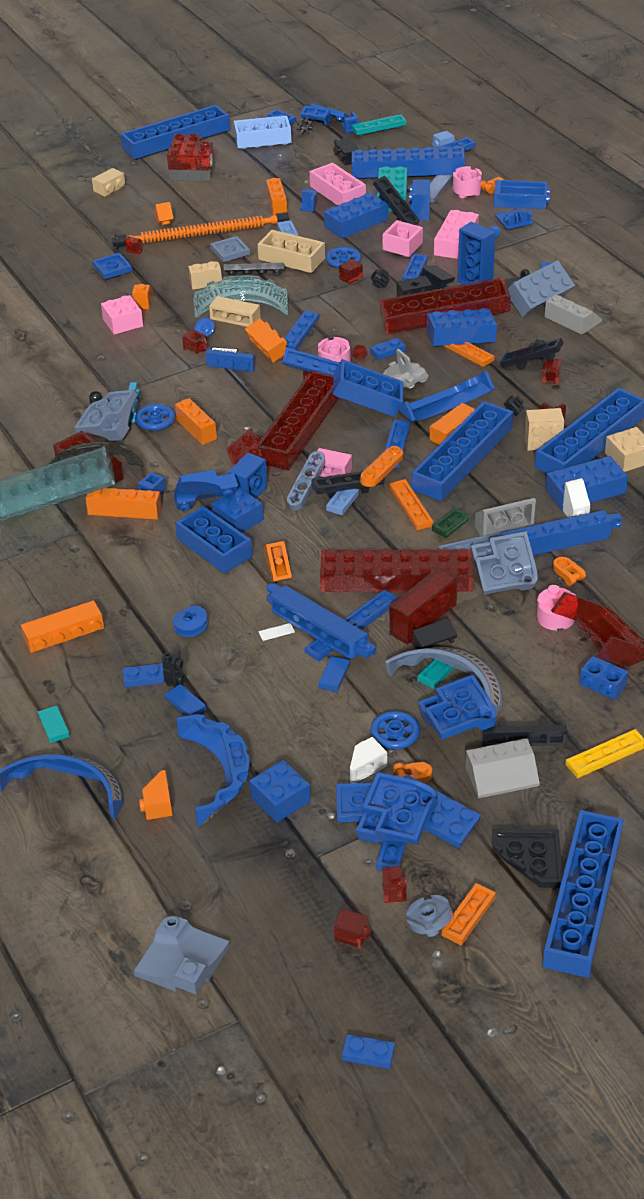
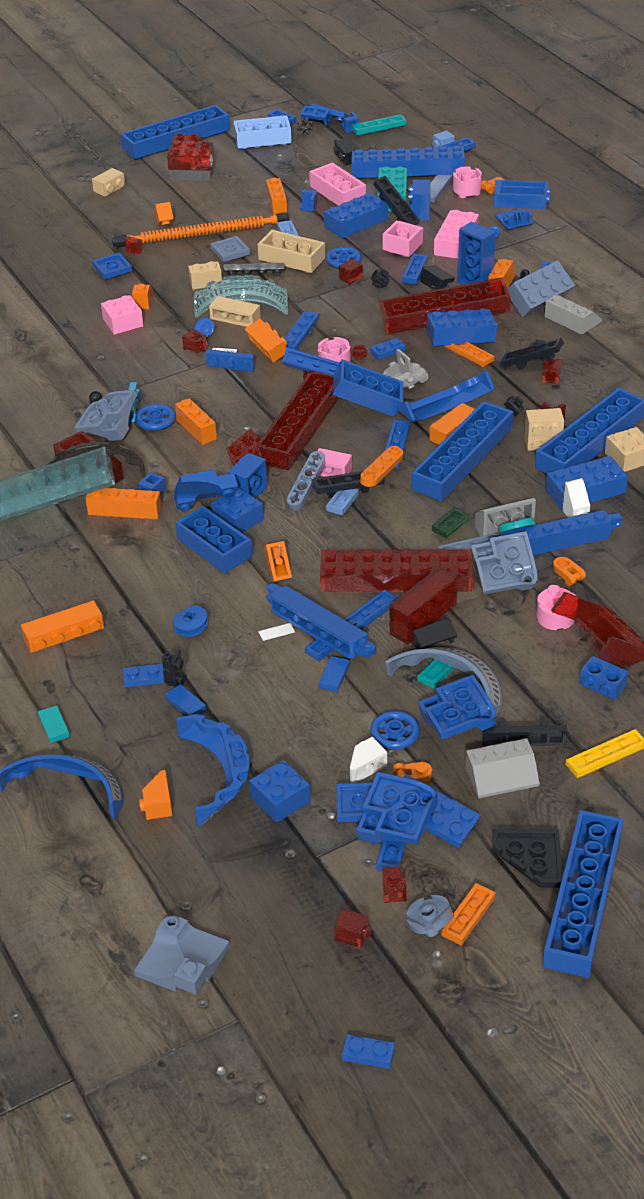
orange tile [389,479,434,530] -> none
black brick [397,276,432,304] -> none
none -> orange brick [488,259,515,294]
none -> teal tile [498,518,536,534]

